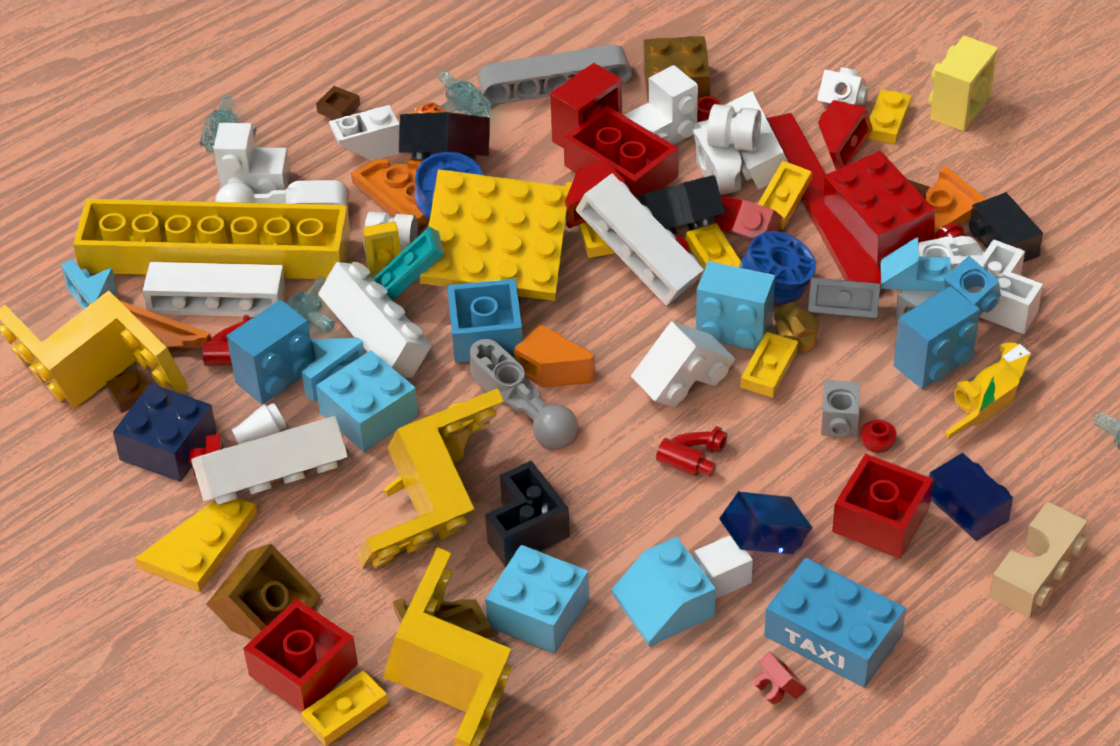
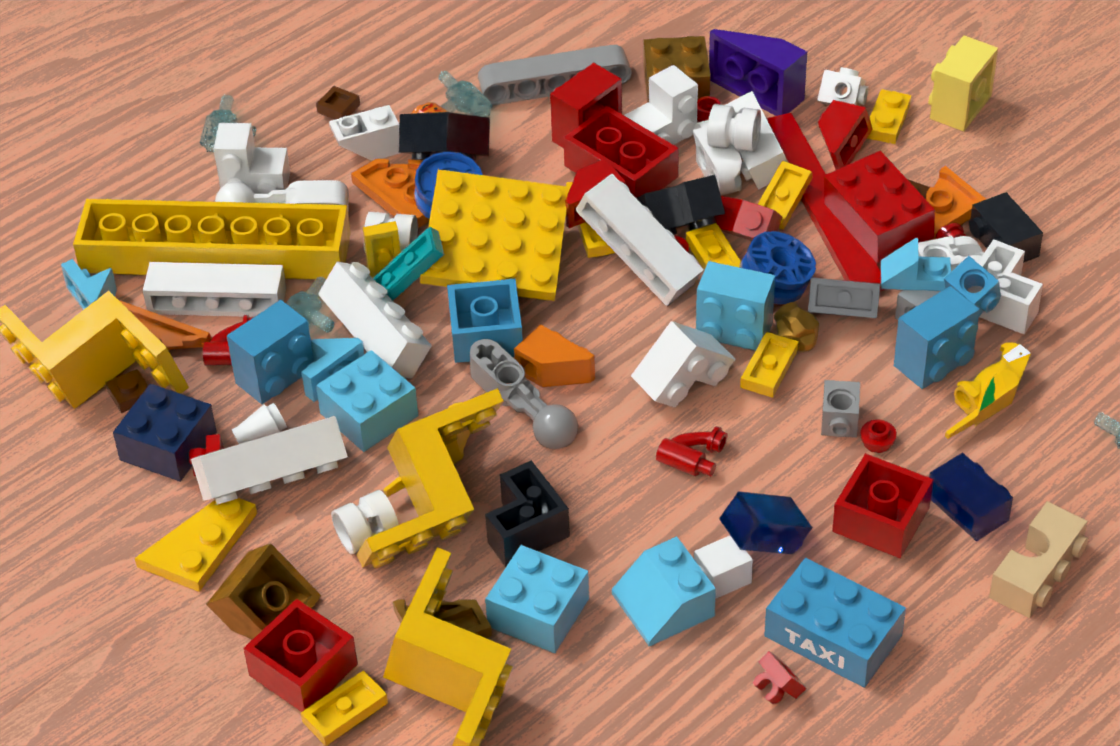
none -> white wheel [331,490,399,554]
none -> dark purple slope [709,29,807,116]

